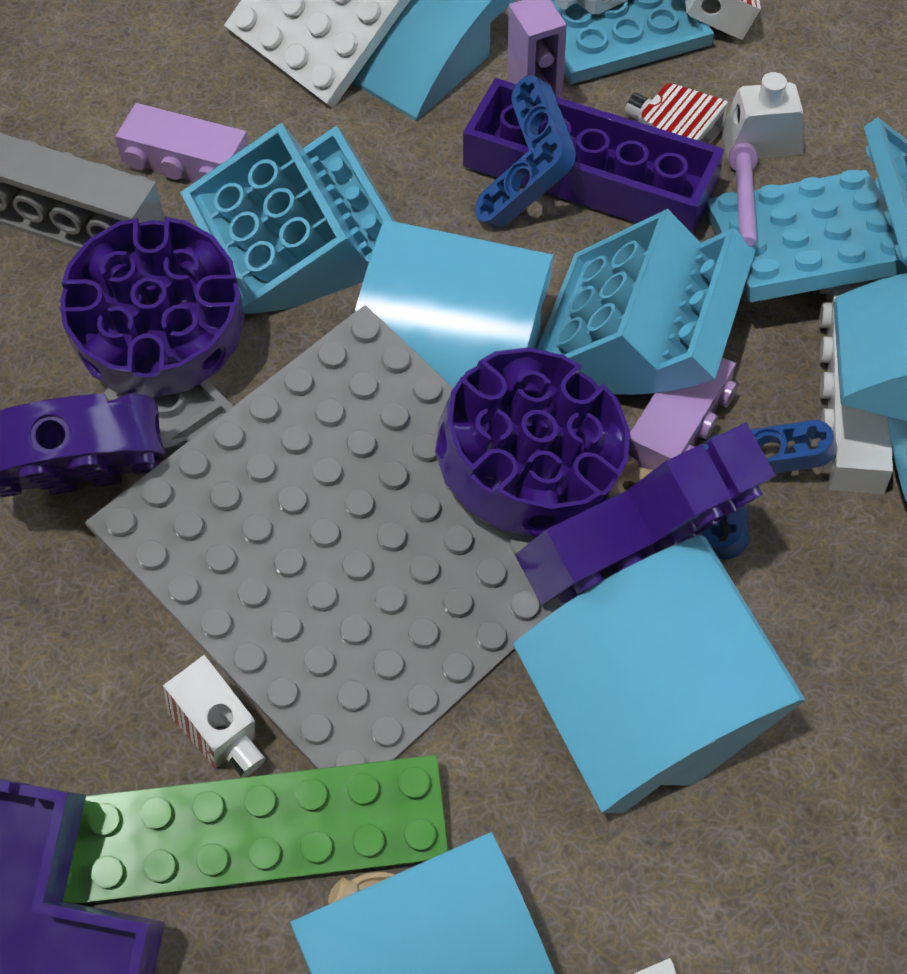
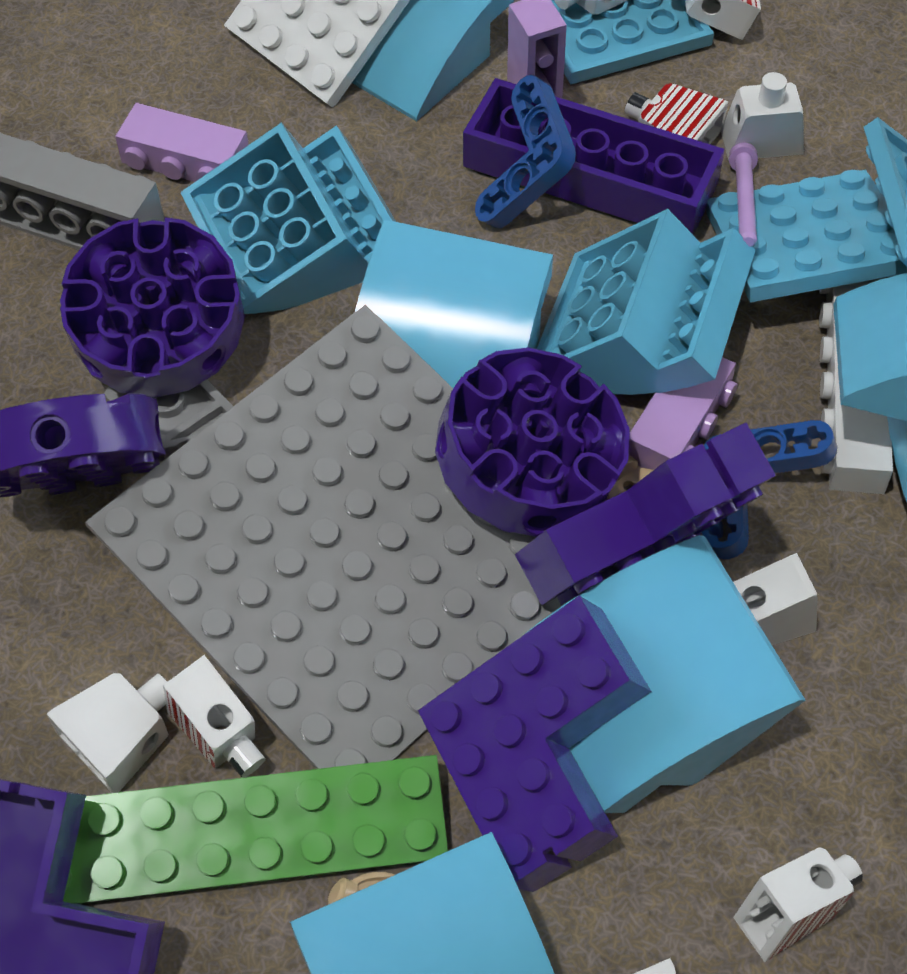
none -> white torso [47,673,169,793]
none -> dark purple piece [418,595,652,892]
none -> white torso [733,553,817,645]
none -> white torso [733,847,863,962]

